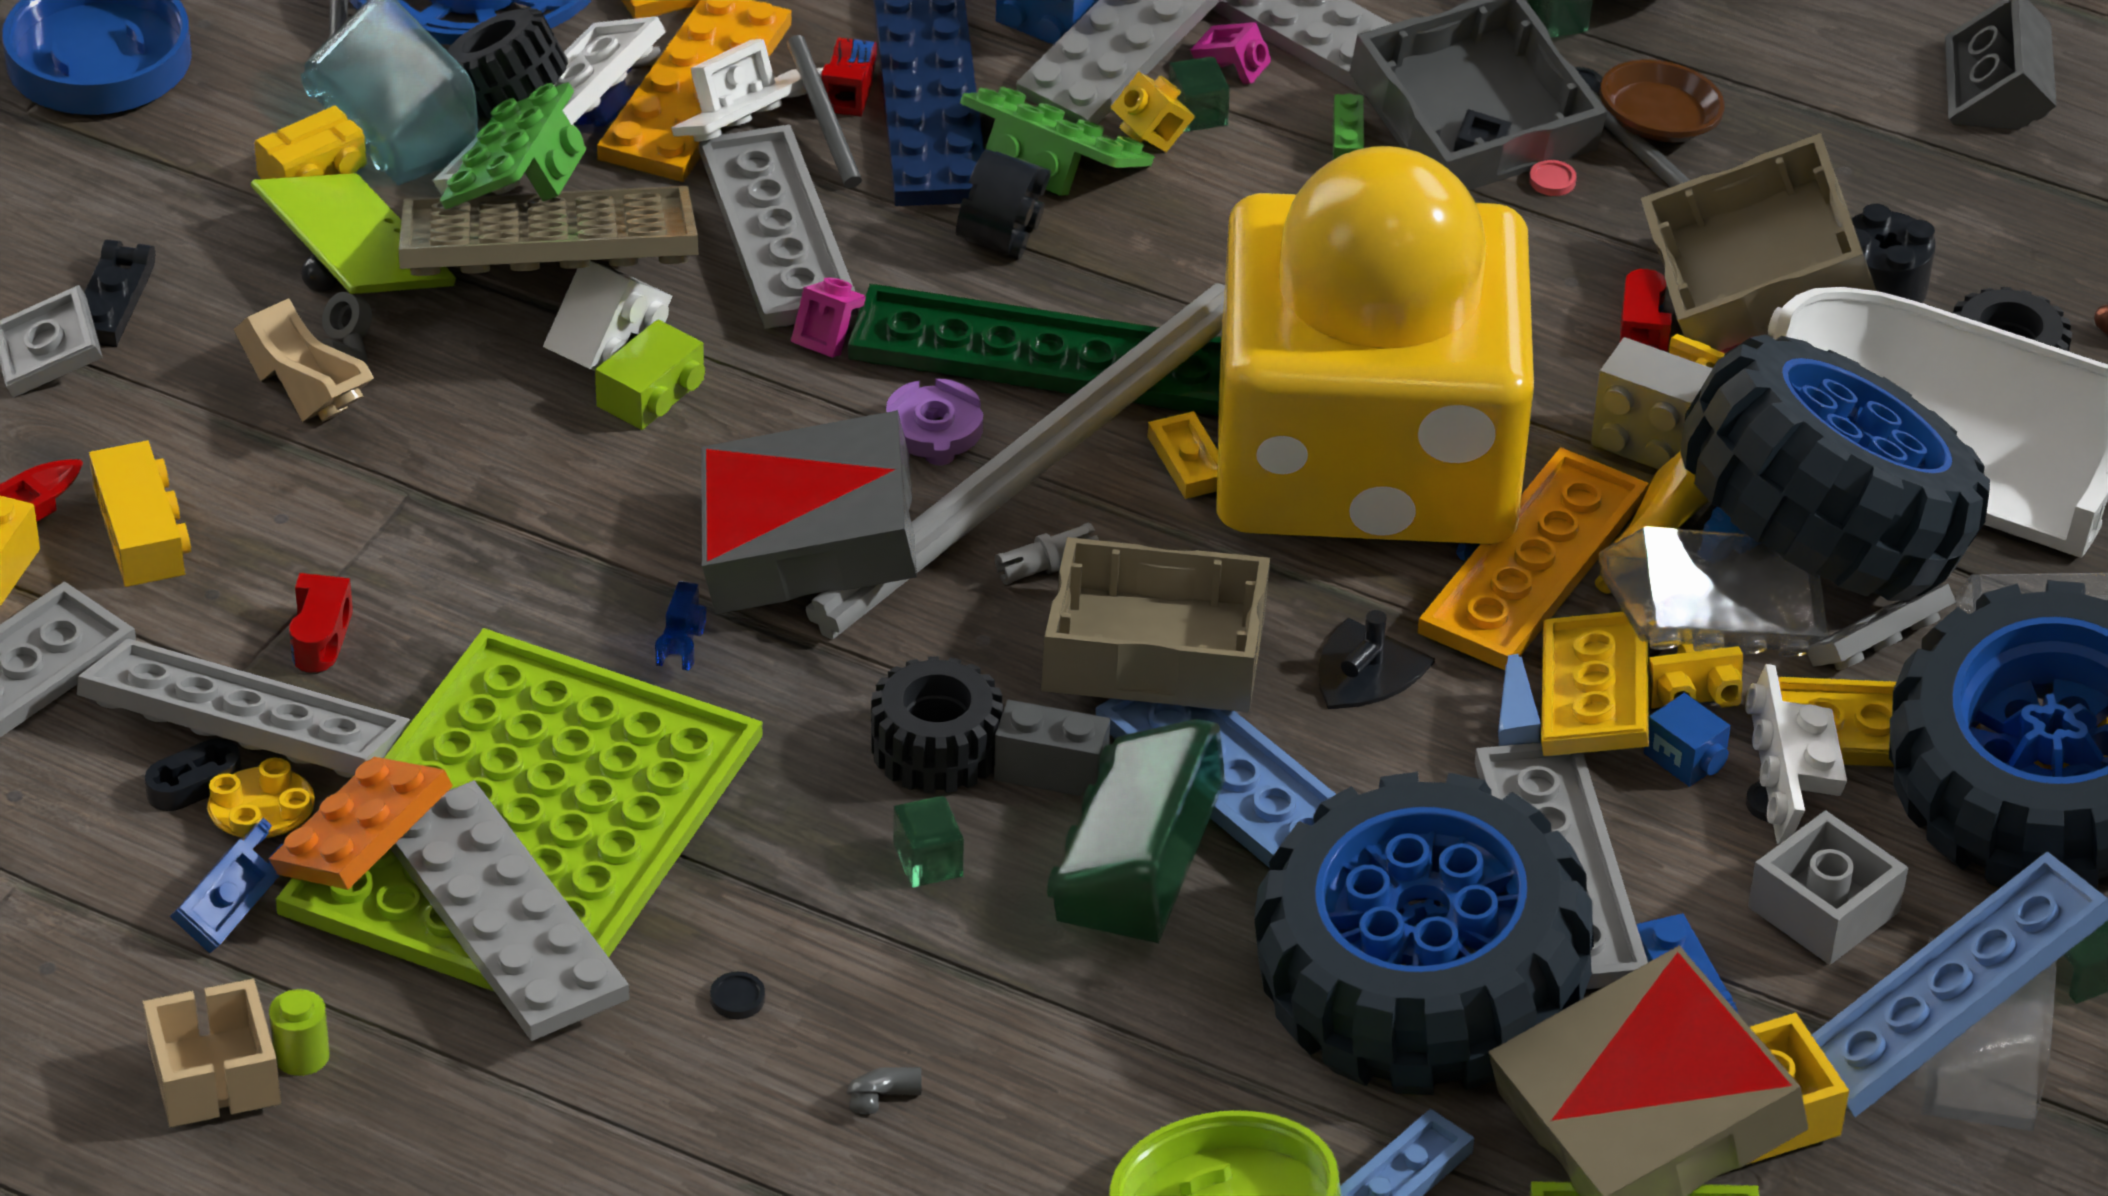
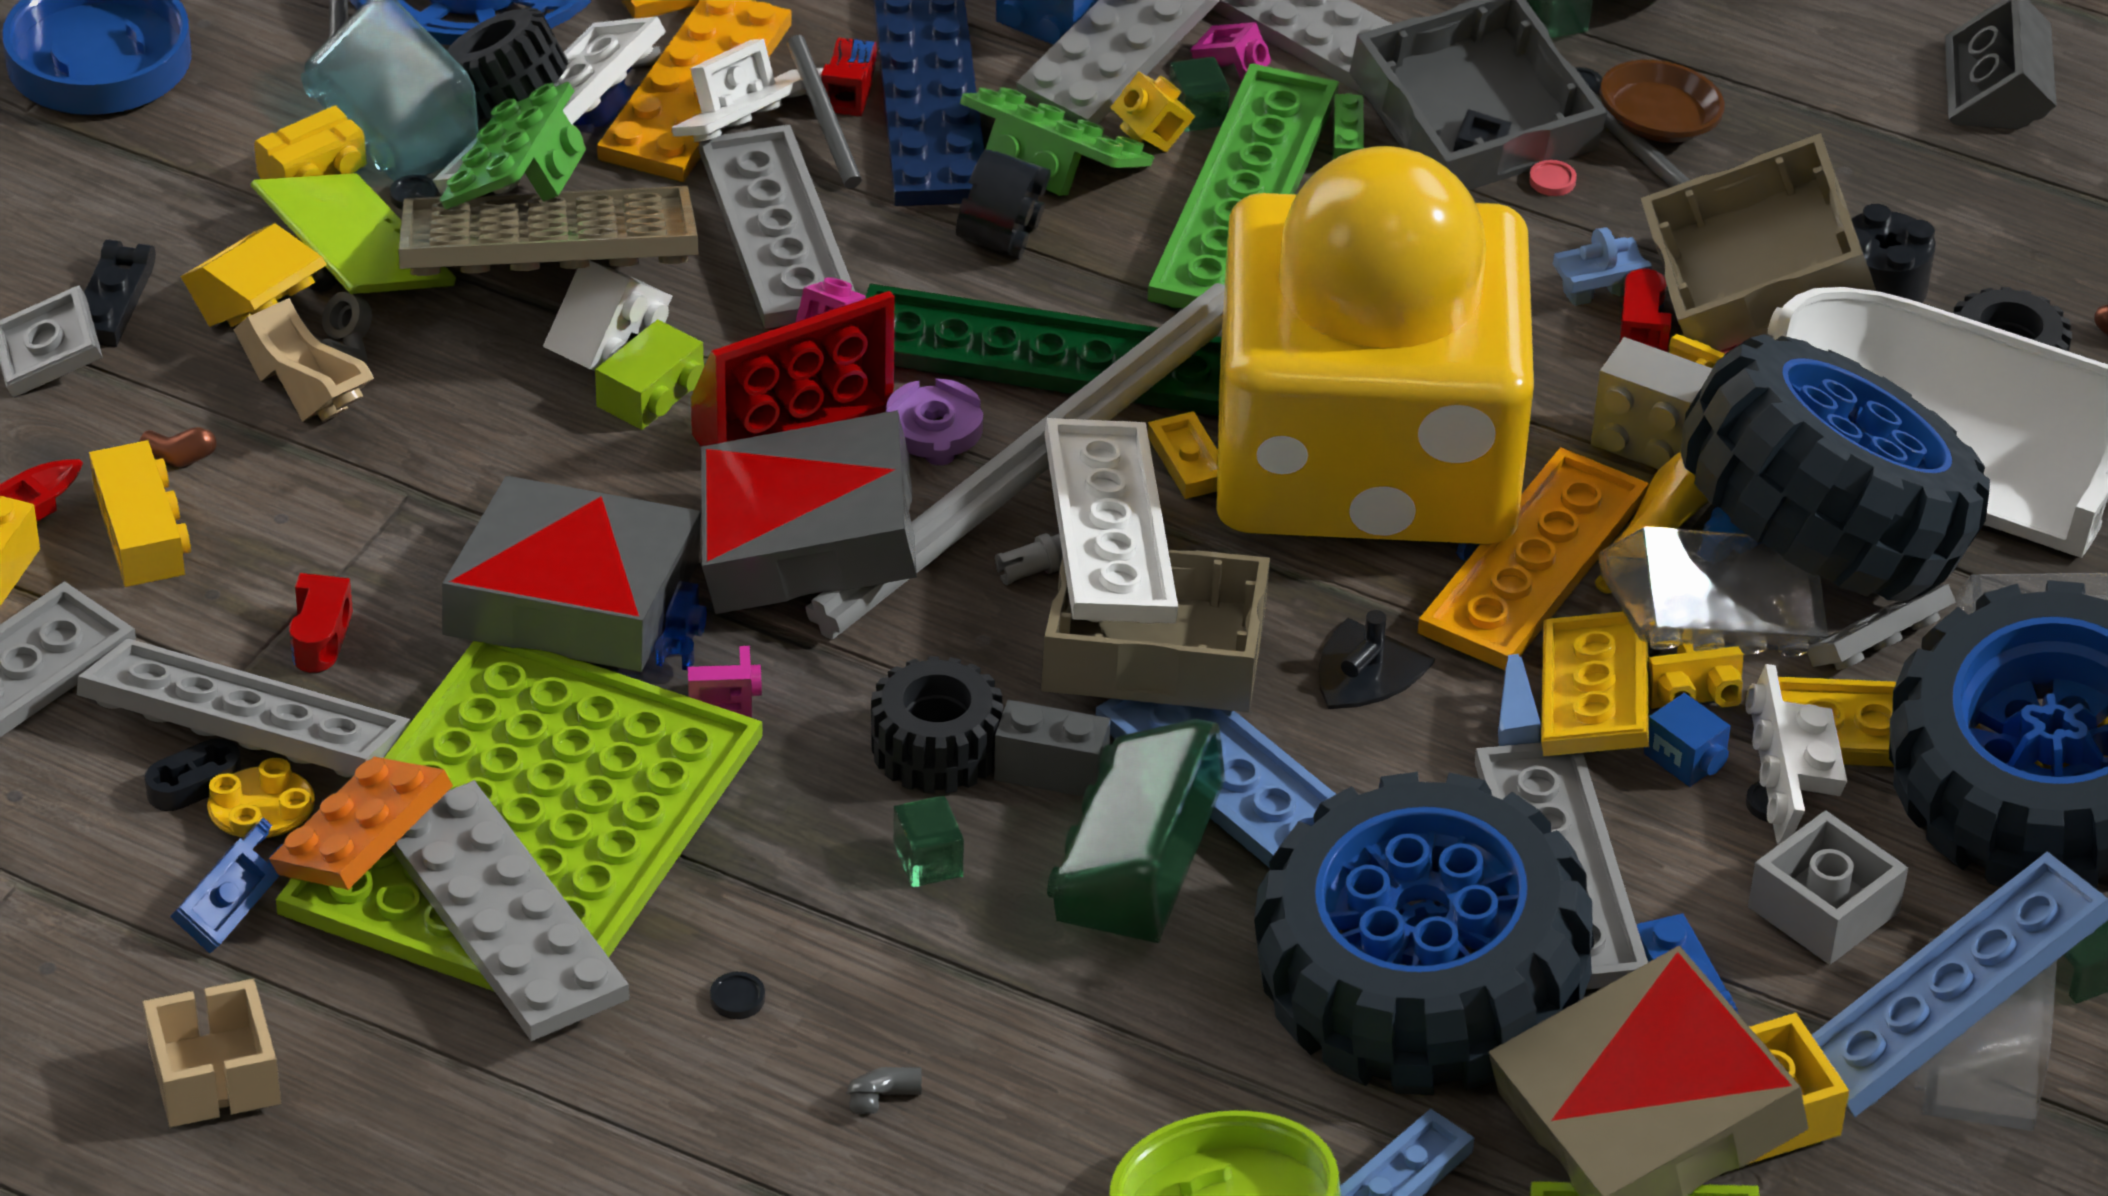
lime brick [269,989,330,1076] -> none
none -> copper arm [139,427,217,468]
none -> yellow slope [180,223,327,327]
none -> black piece [390,175,438,210]
none -> dark grey tile [442,476,701,672]
none -> dark pink bracket [688,646,762,717]
none -> red slope [691,291,895,447]
none -> white plate [1044,418,1178,624]
none -> bright green plate [1147,63,1339,309]
none -> medium blue hips [1553,227,1652,306]

